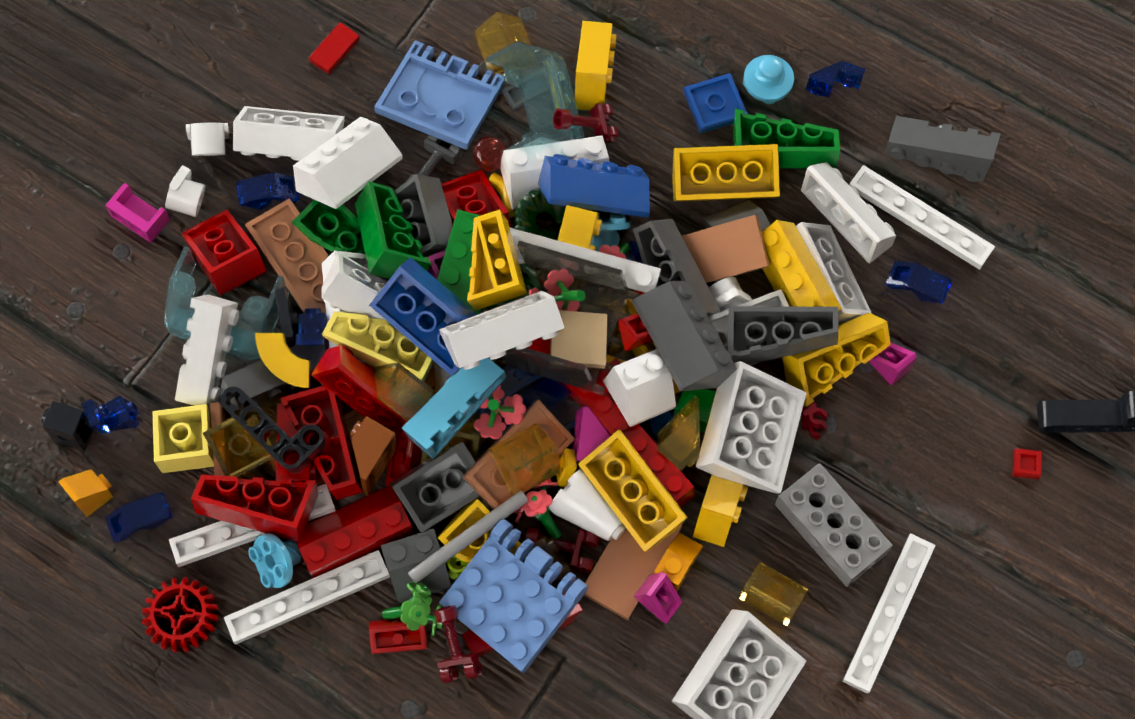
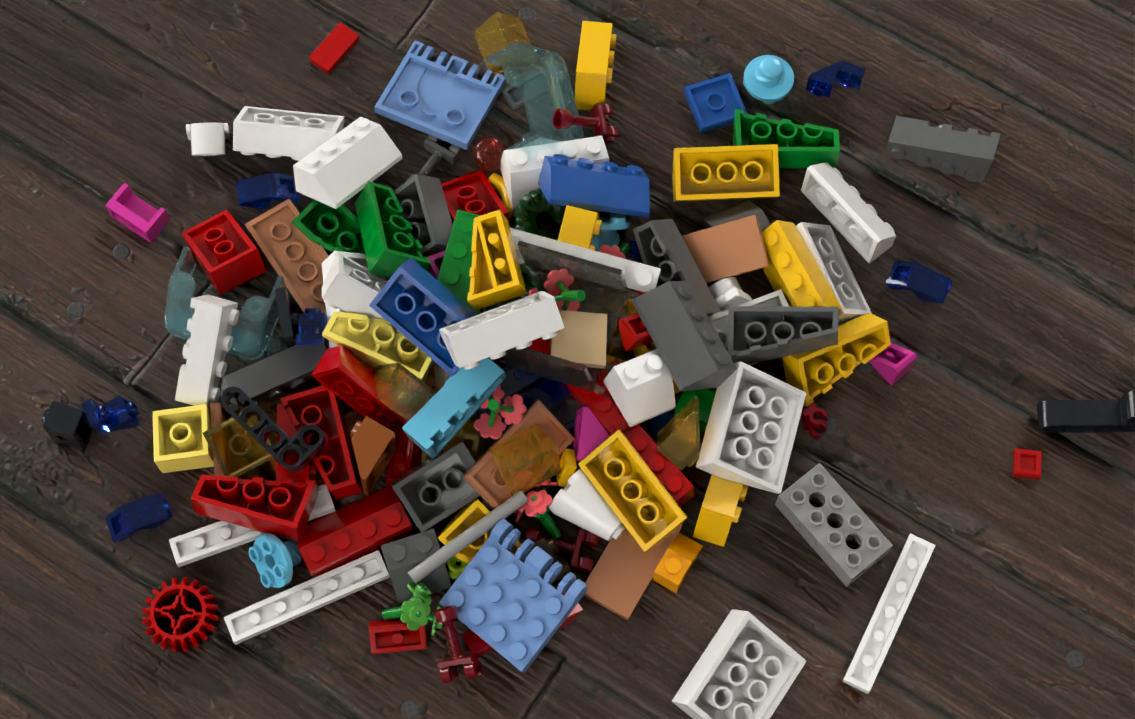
light orange slope [58,469,113,517] -> none
white piece [165,165,205,217] -> none
yellow tile [255,333,311,388] -> none
dark pink slope [633,572,682,624] -> none
clear yellow slope [739,562,808,626] -> none
white plate [849,165,995,270] -> none

